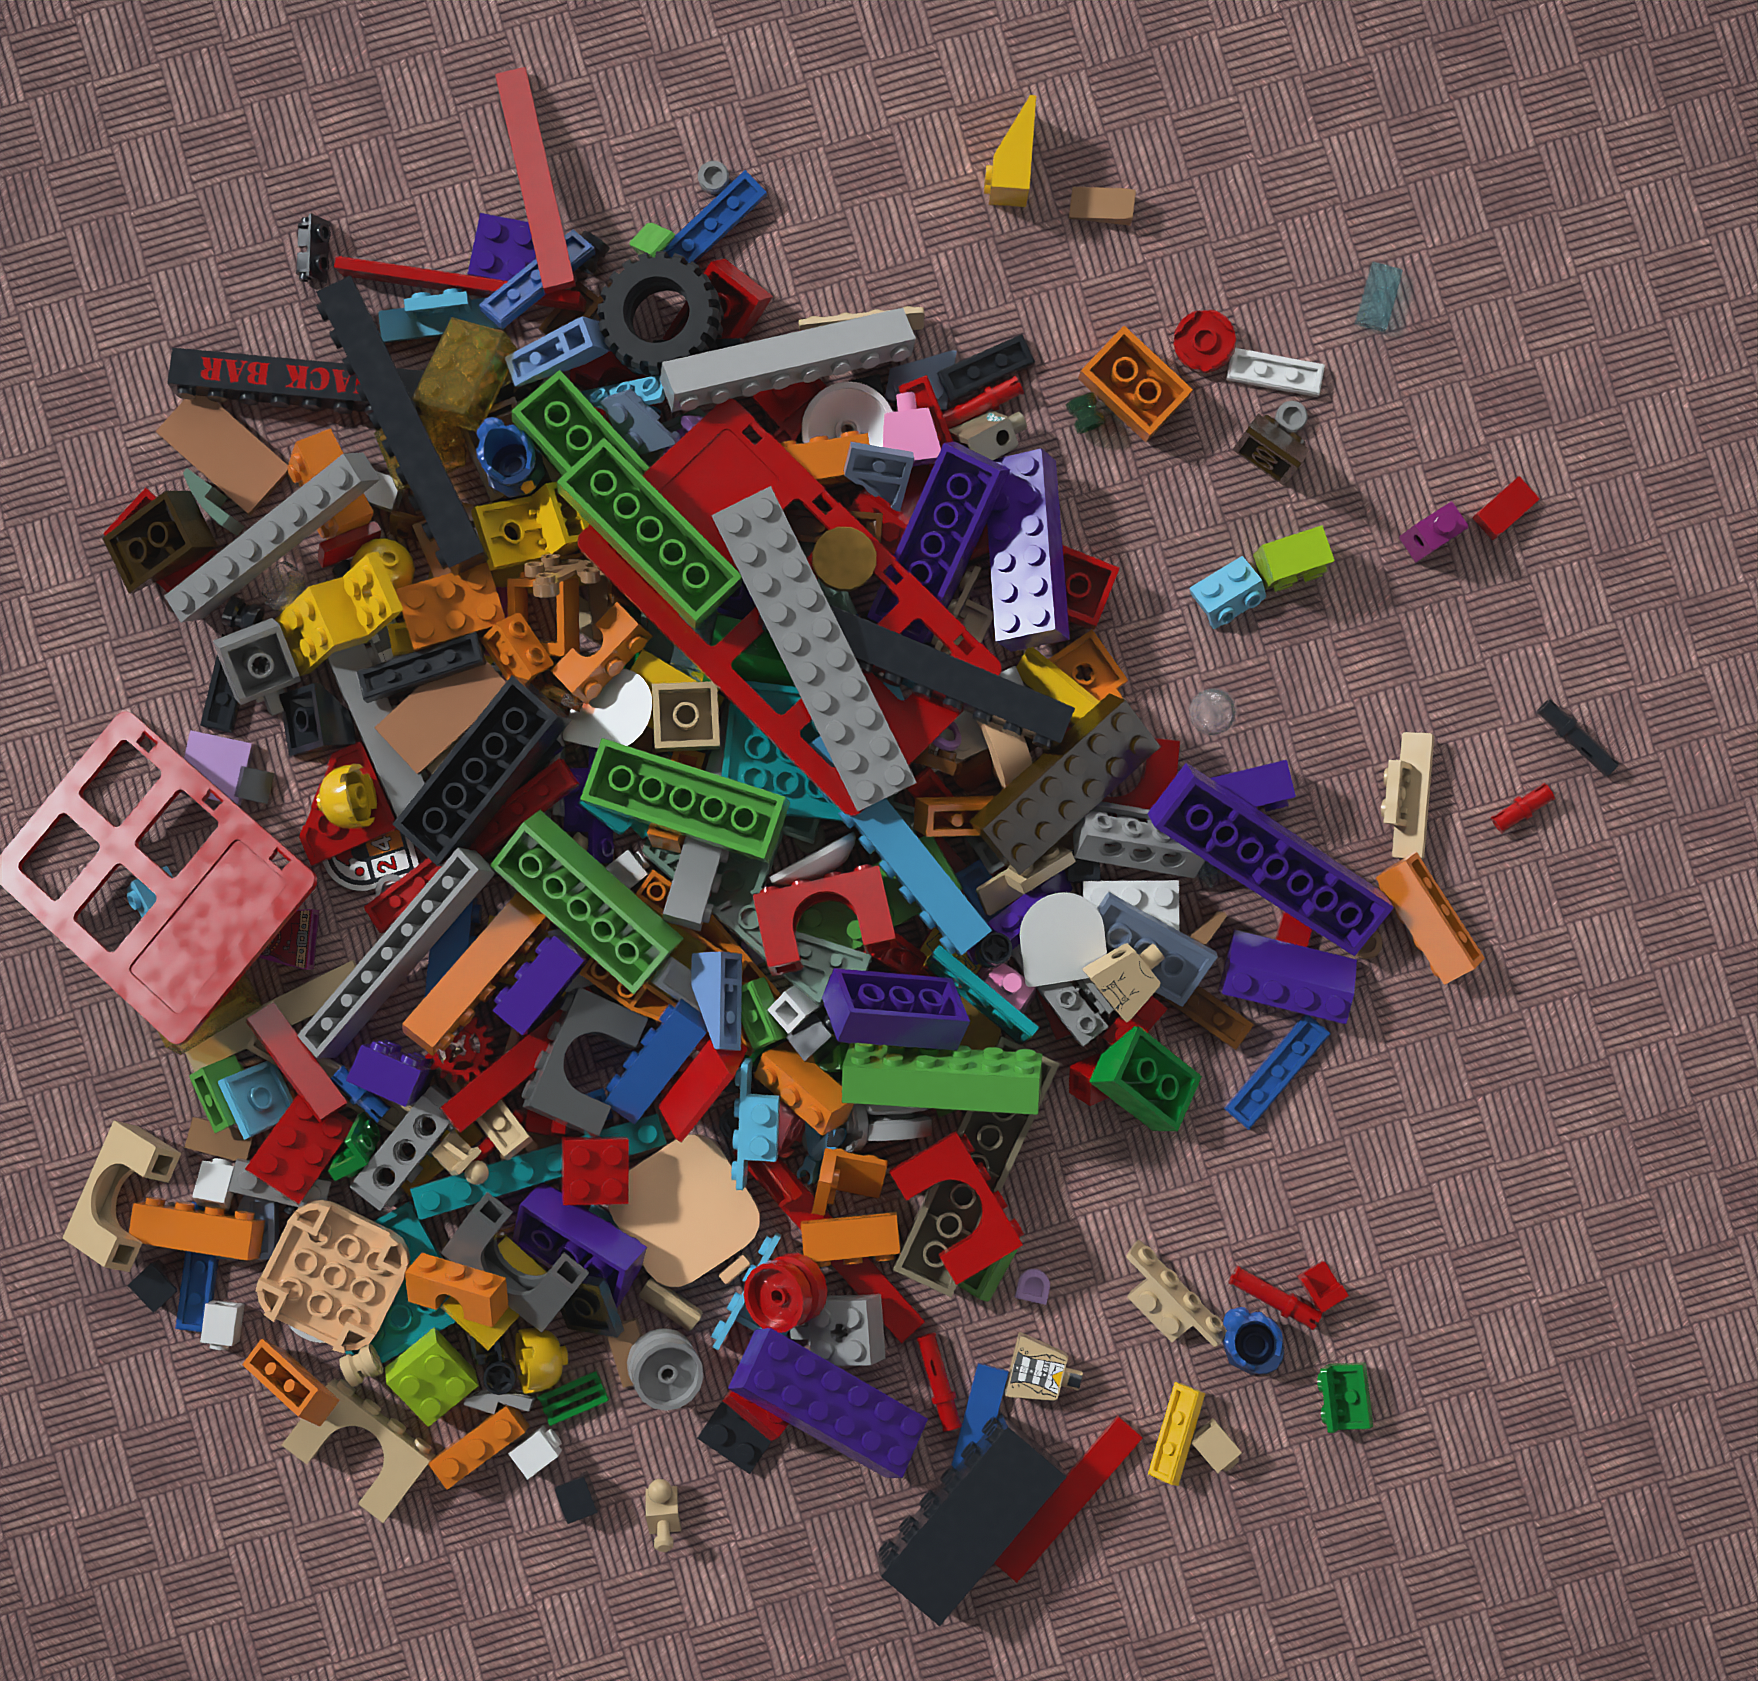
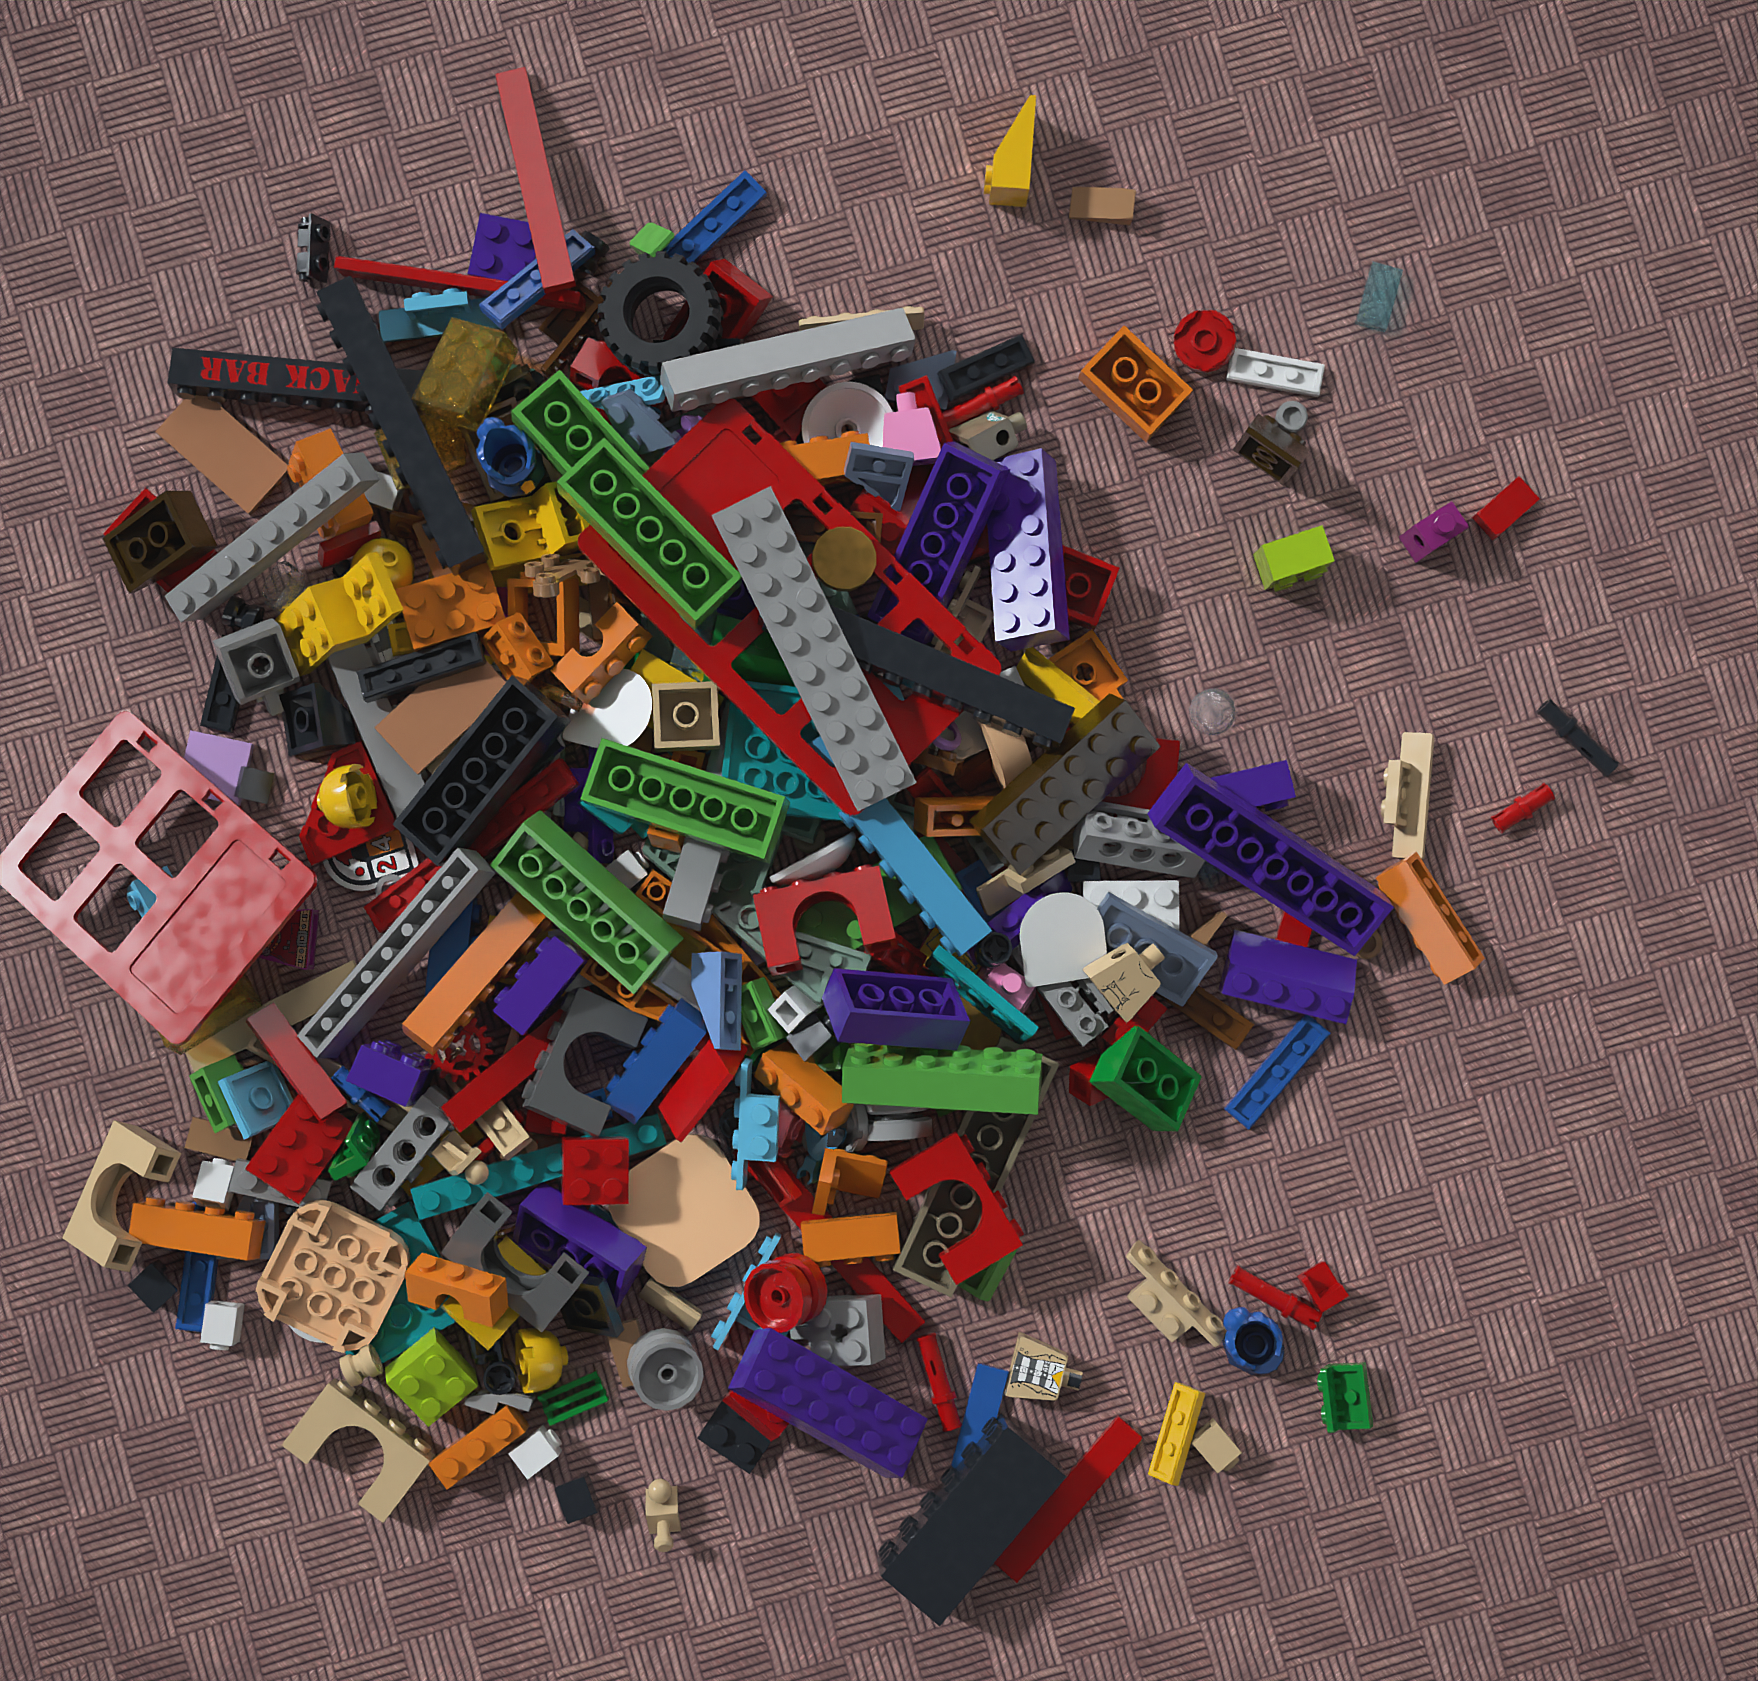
sand green slope [183,468,245,536] -> none
orange brick [242,1339,340,1427] -> none
medium blue slope [505,316,611,387] -> none
light grey tile [698,161,730,194] -> none
light nougat tile [719,1252,752,1284] -> none
lavender tile [1015,1269,1050,1305] -> none
clear green wheel [1065,392,1106,434] -> none
medium azure bracket [1189,556,1266,629] -> none

